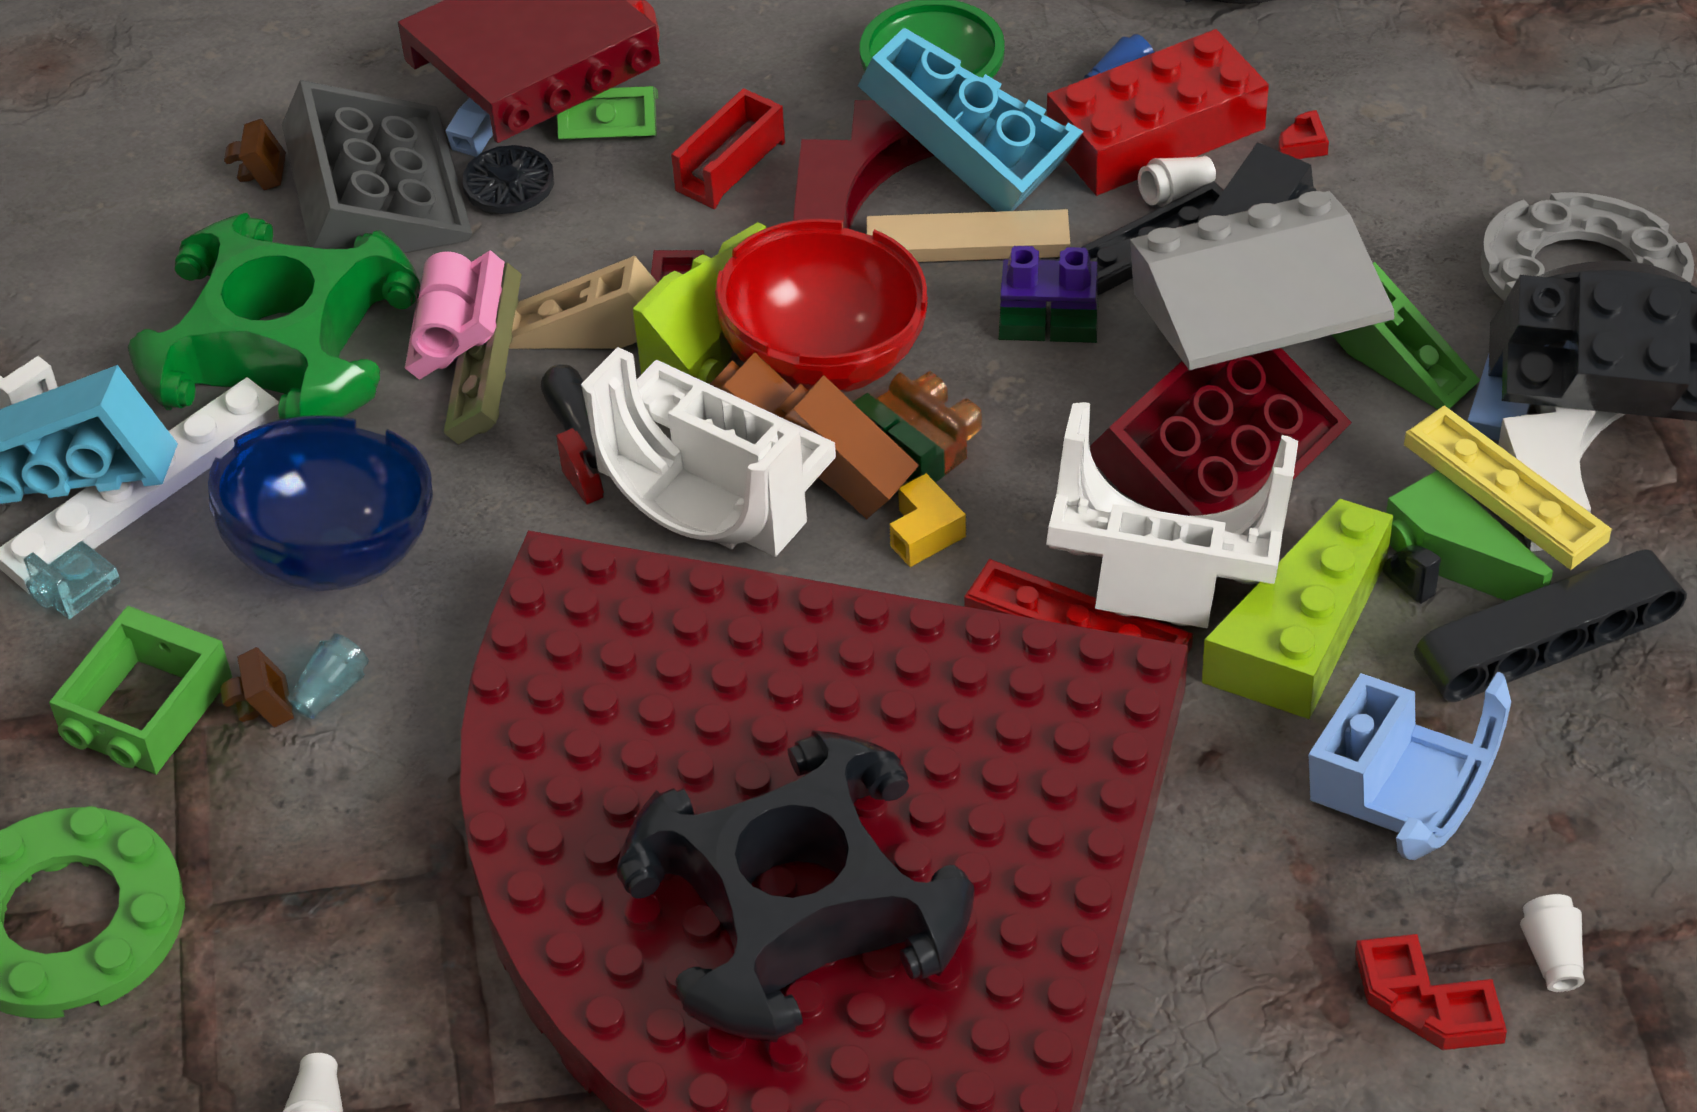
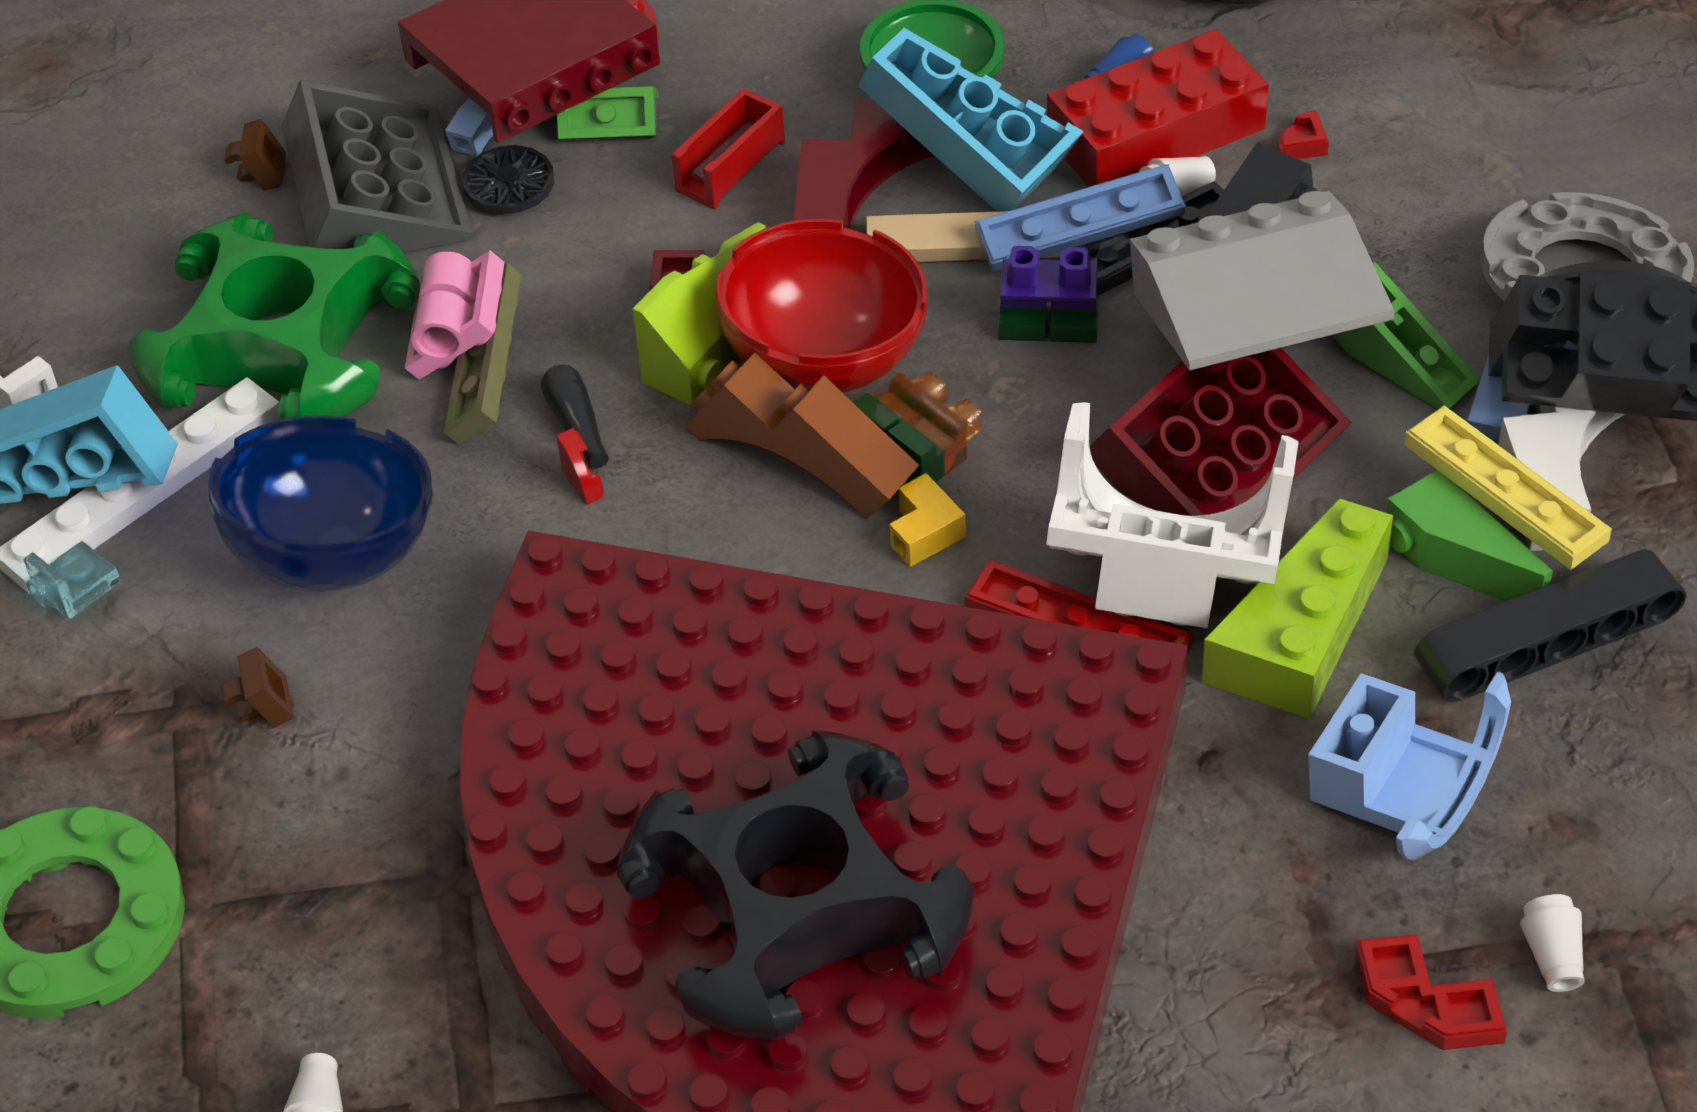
bright green window [49,605,232,775] -> none
clear light blue cone [287,633,369,719] -> none
tan slope [509,256,658,349] -> none
white piece [581,347,836,557] -> none
black tile [1383,545,1441,604] -> none
none -> medium blue tile [975,164,1185,272]

